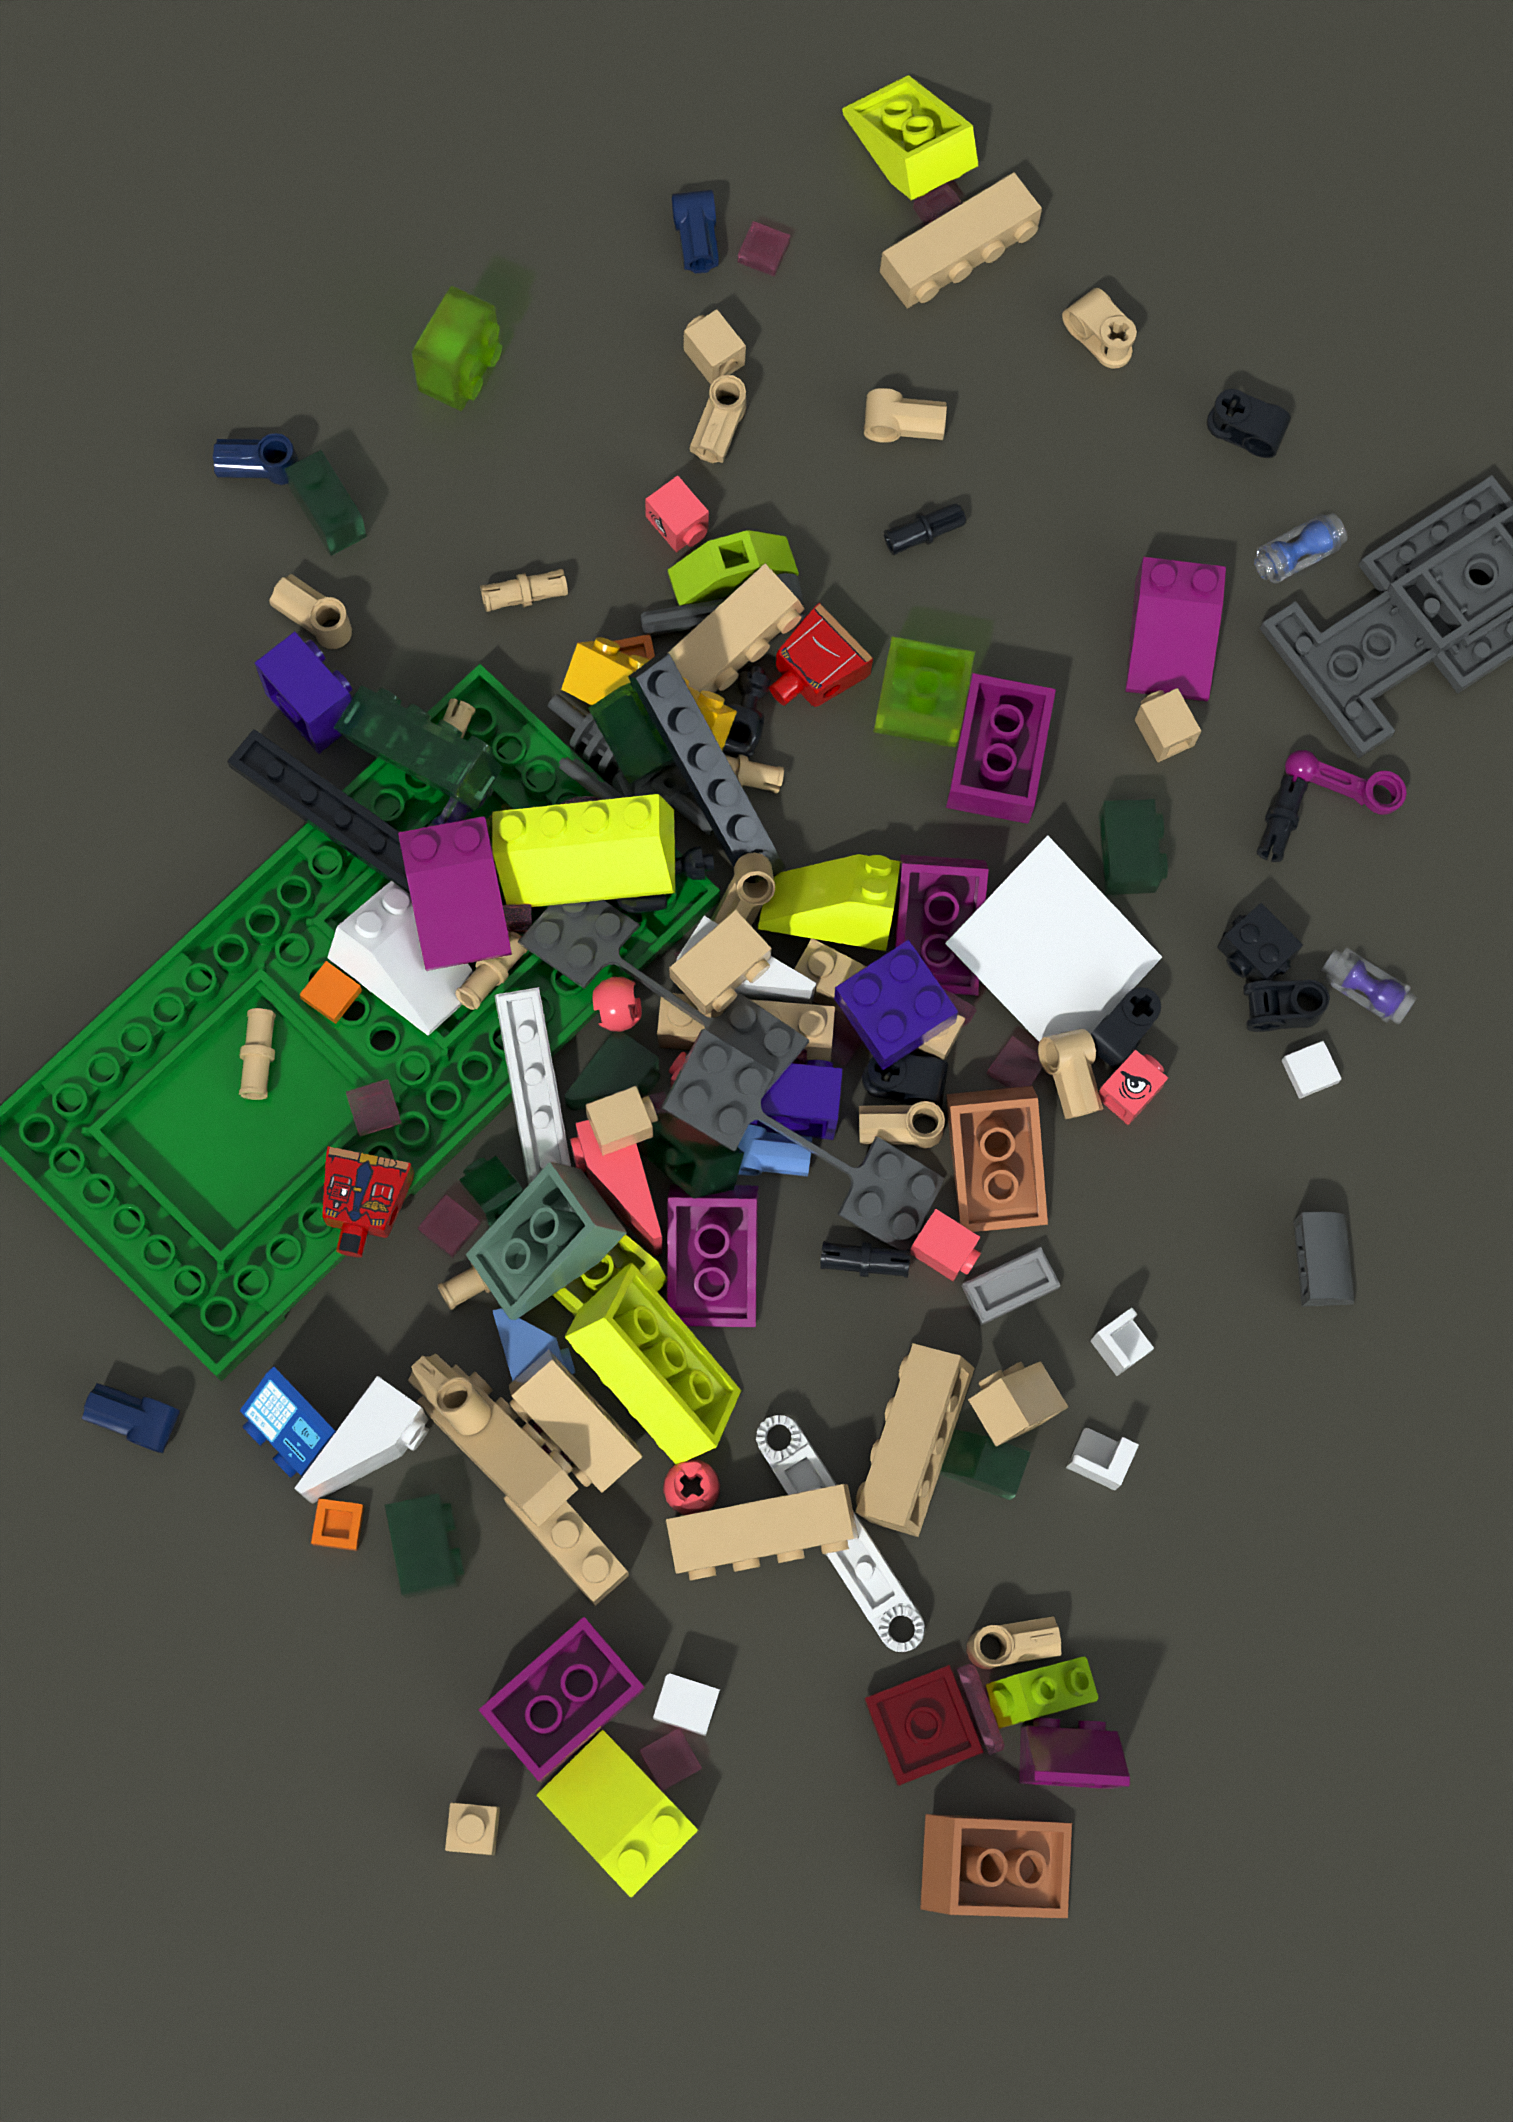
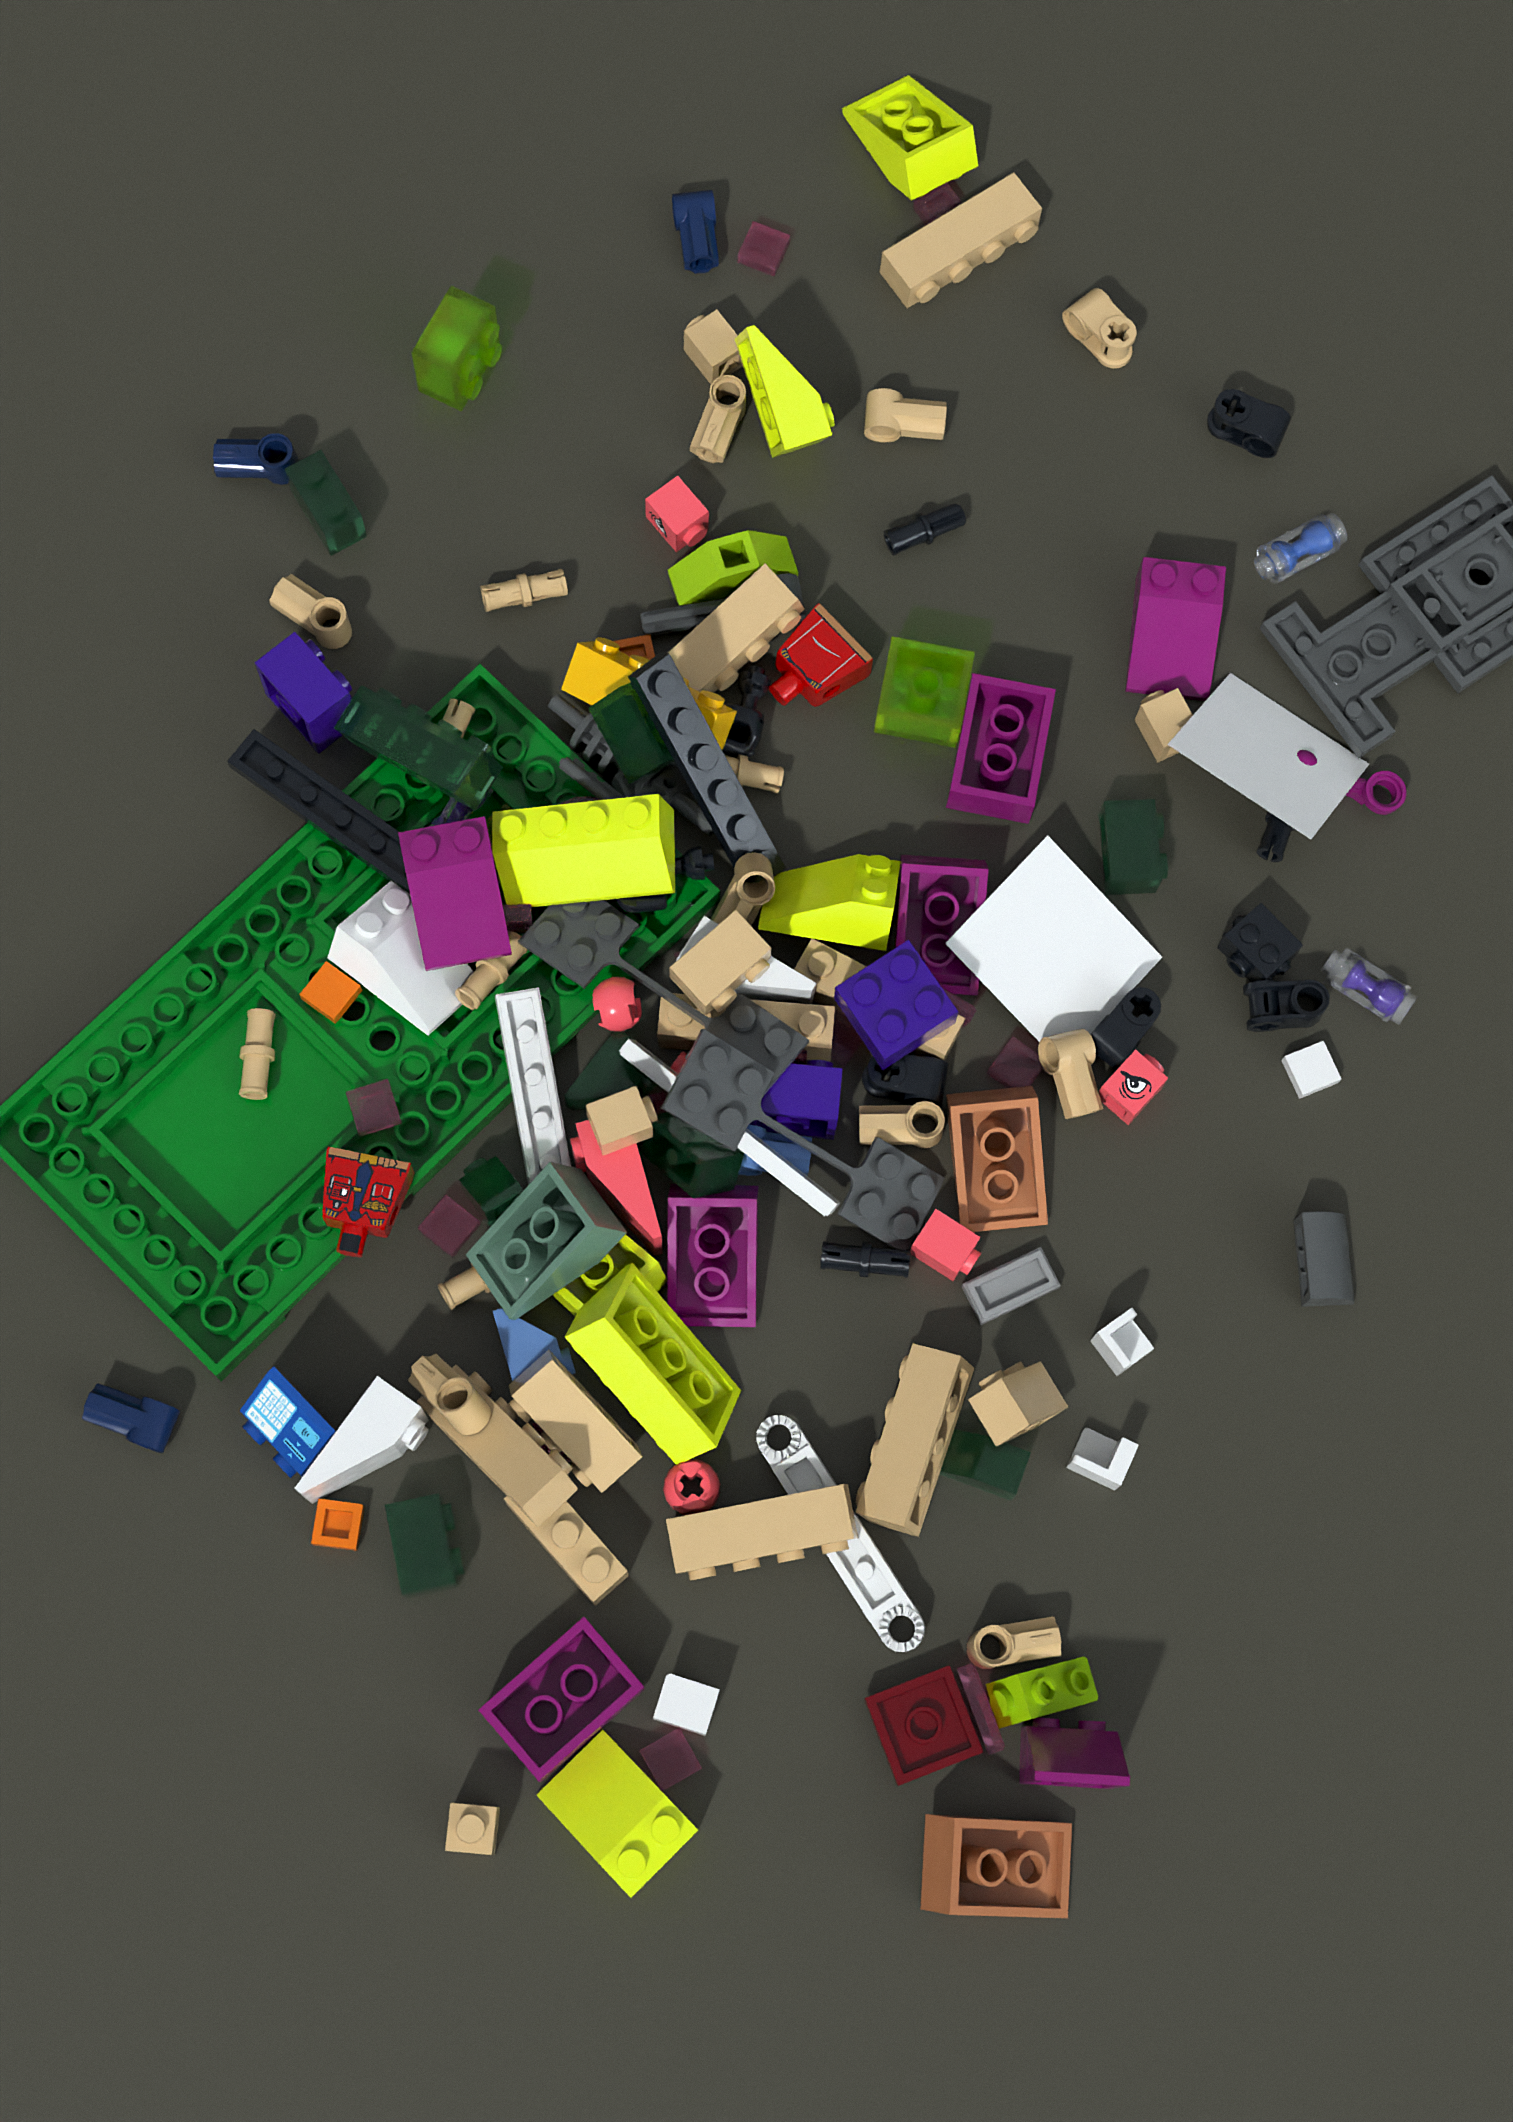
none -> white tile [619,1039,841,1216]
none -> neon yellow slope [734,325,835,458]
none -> white sticker [1168,673,1369,839]

